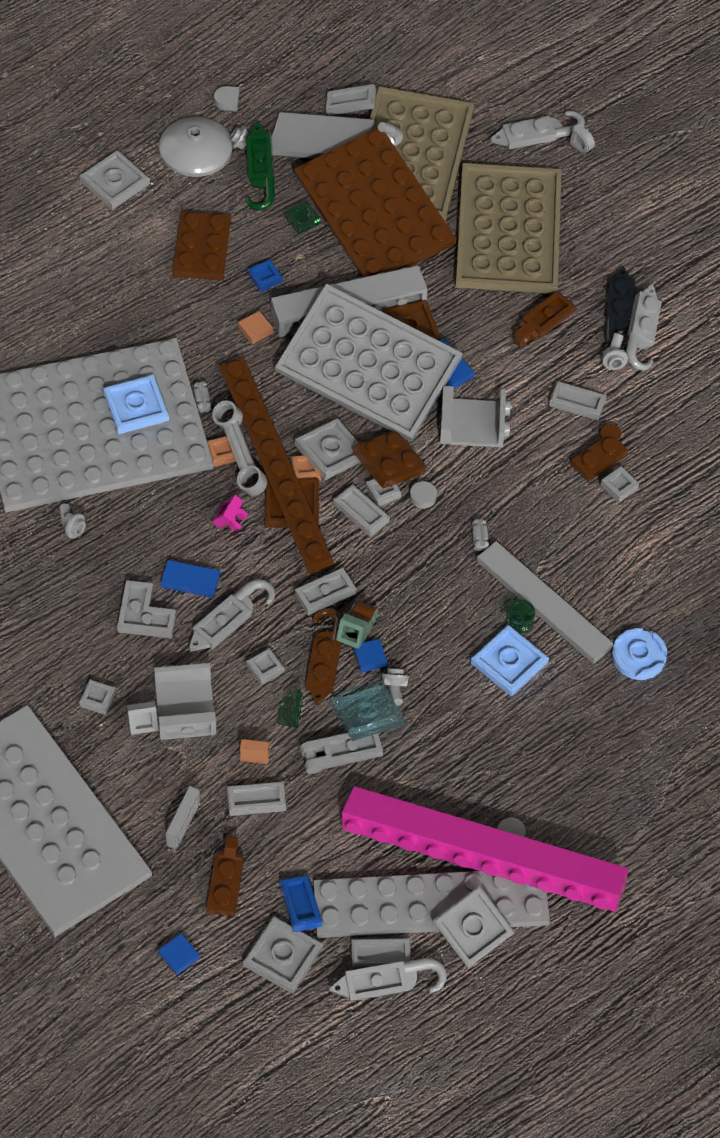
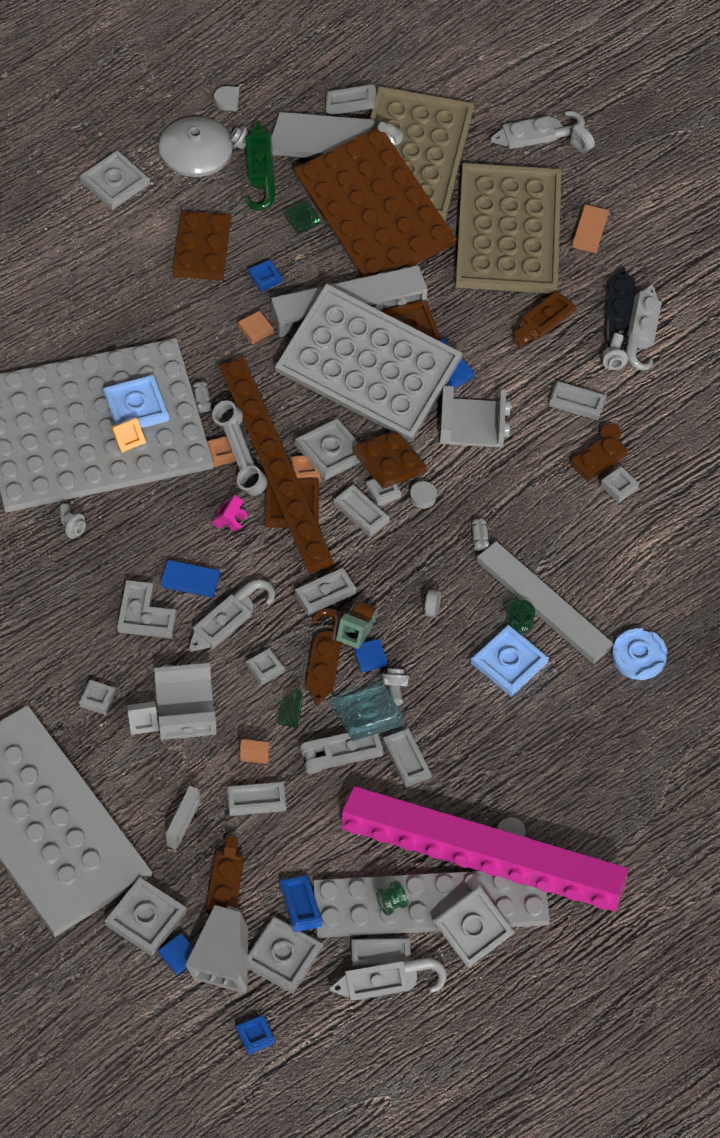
none -> light grey plate [105,877,187,956]
none -> light orange plate [111,417,146,452]
none -> light grey slope [186,905,248,994]
none -> blue tile [236,1014,275,1055]
none -> clear green wheel [375,880,409,916]
none -> light grey tile [383,728,431,788]
none -> light grey tile [424,589,441,618]
none -> nougat tile [572,205,609,253]

